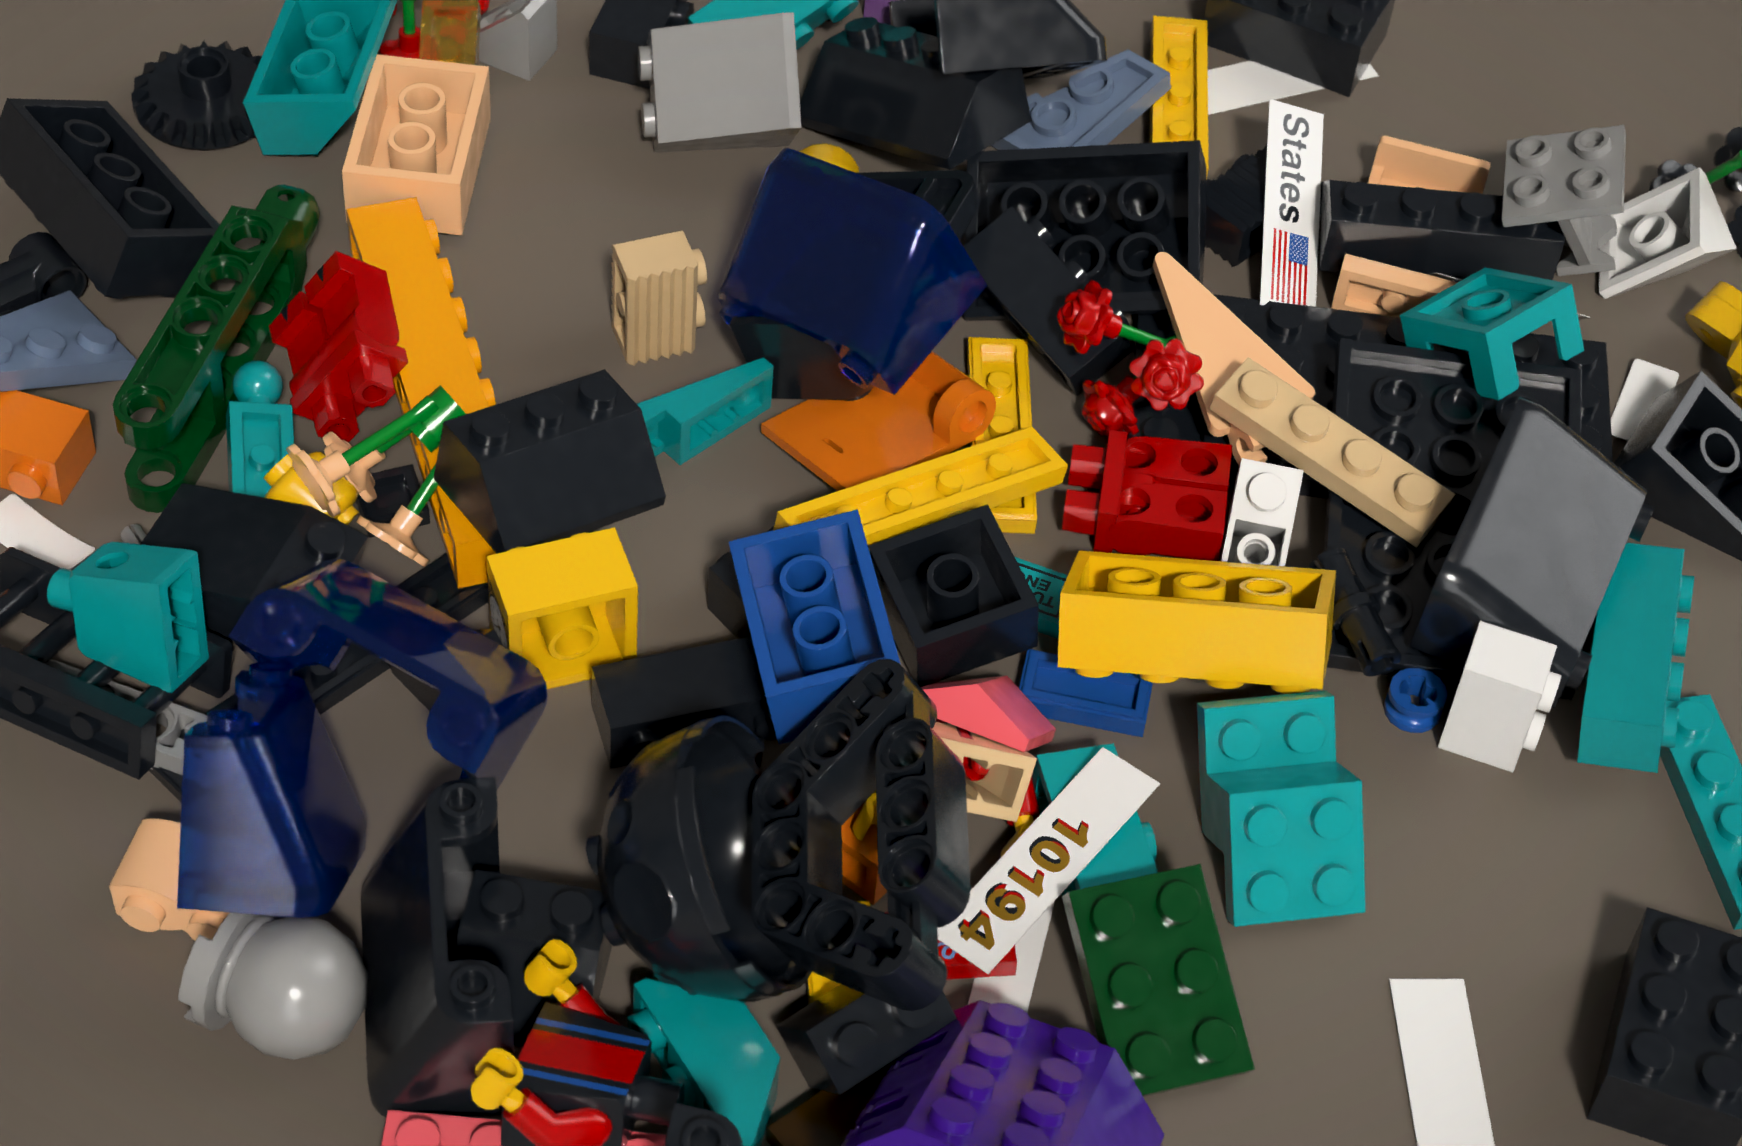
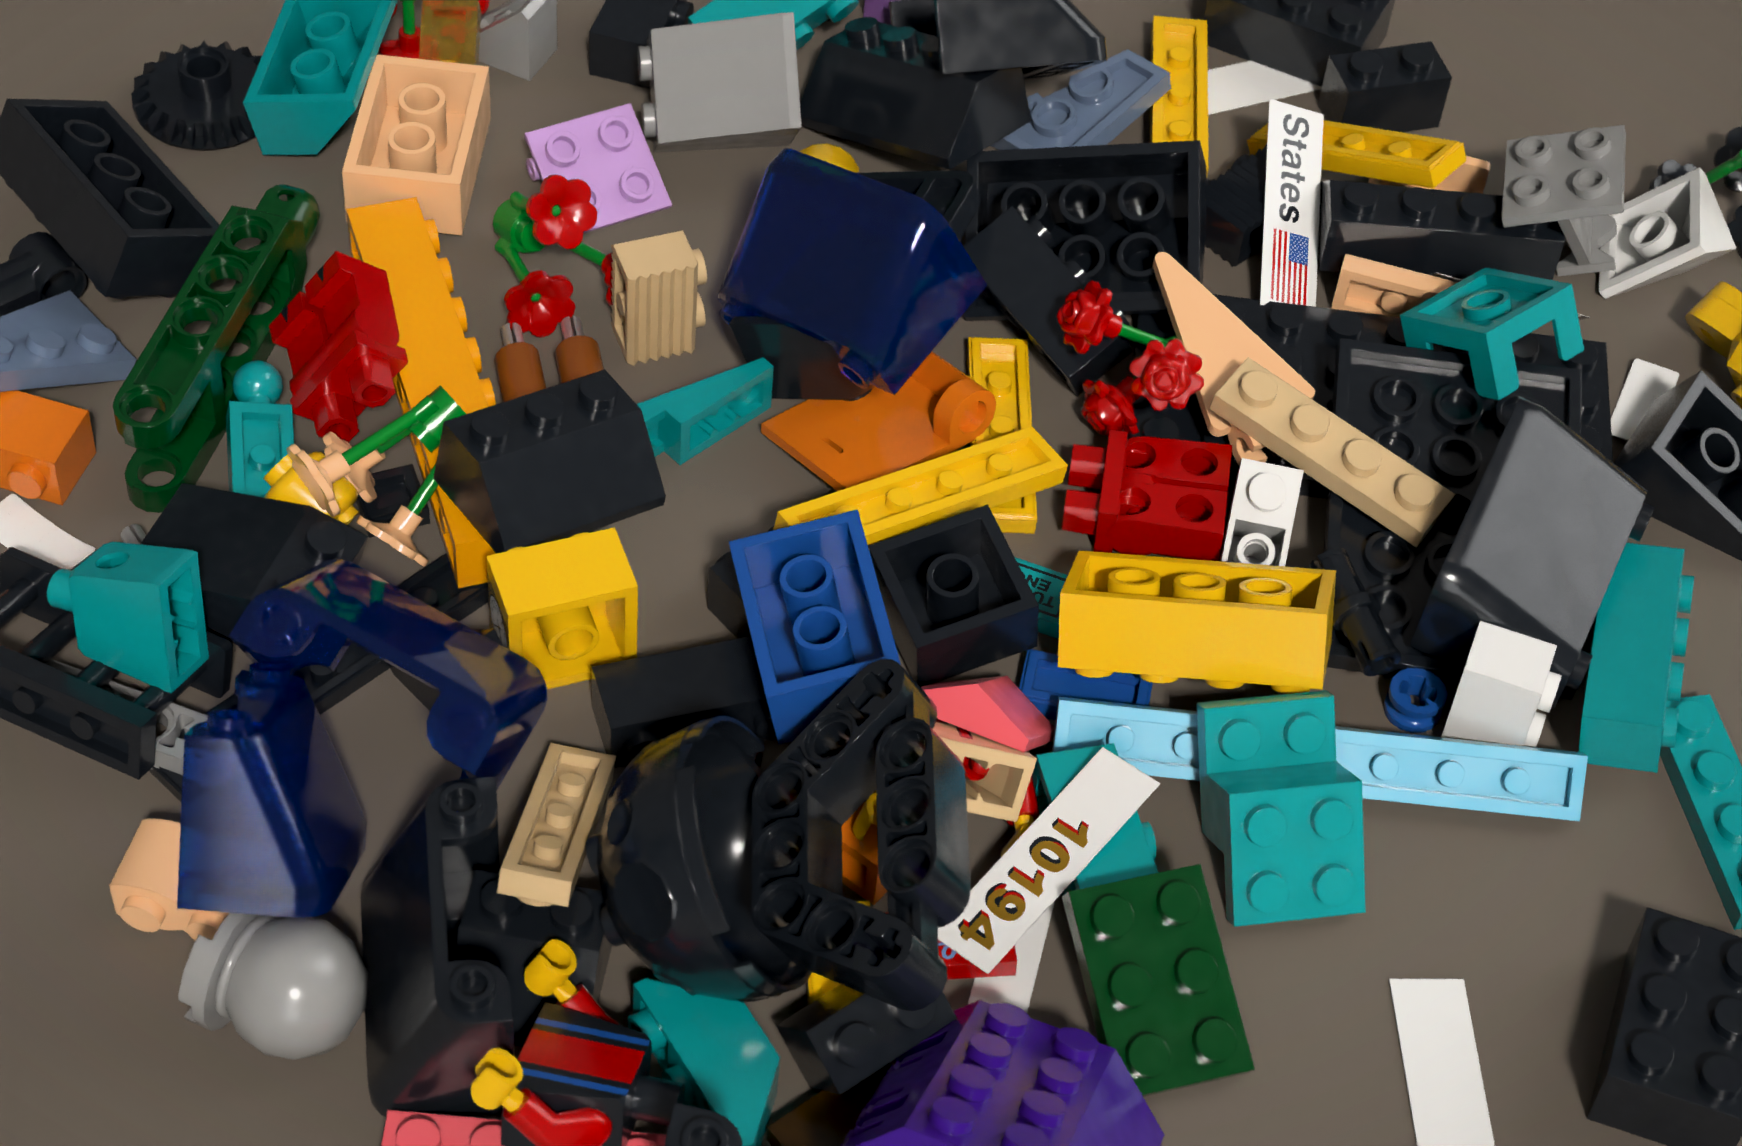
none -> red plant [493,174,613,337]
none -> dark orange piece [494,316,604,402]
none -> tan plate [497,743,616,907]
none -> lavender hinge [524,103,672,234]
none -> medium azure plate [1052,697,1588,821]
none -> yellow tile [1247,120,1467,189]
none -> black brick [1318,41,1452,132]

